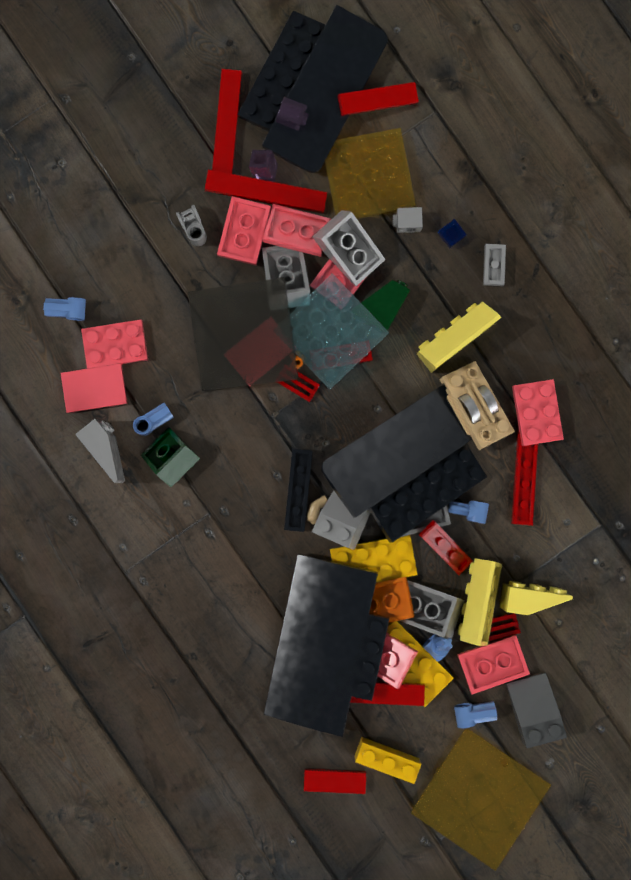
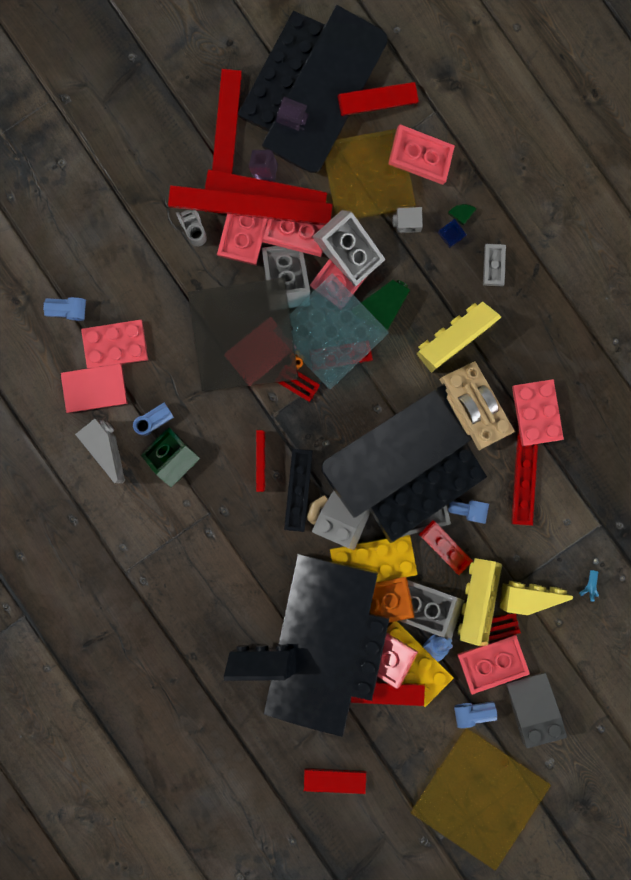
yellow brick [354,737,421,784] -> none
none -> red tile [168,185,332,225]
none -> black slope [224,644,296,681]
none -> red tile [256,430,265,492]
none -> coral plate [388,124,455,185]
none -> dark green tile [448,204,477,226]
none -> dark azure bar [579,570,599,602]

